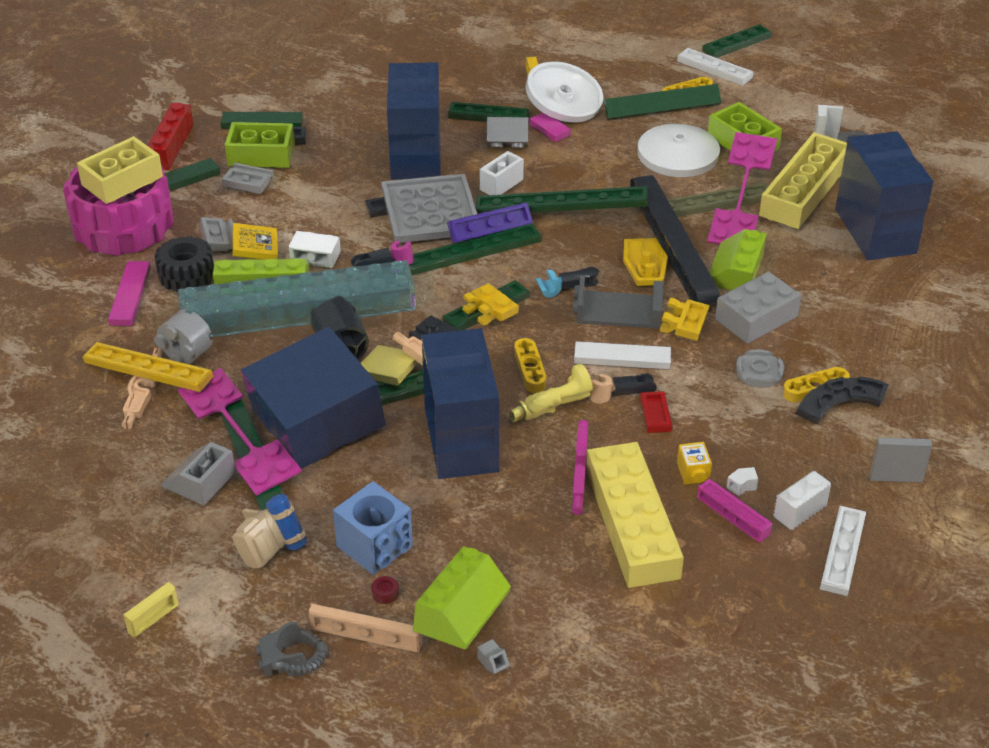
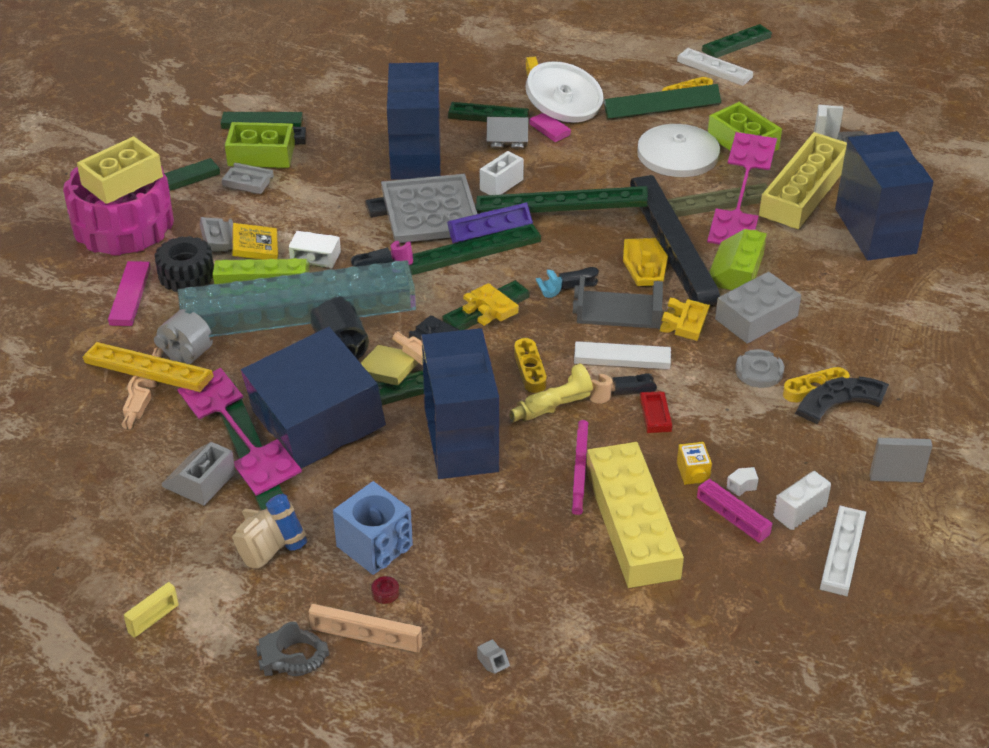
red brick [147,103,194,170] -> none
lime slope [413,546,511,650] -> none

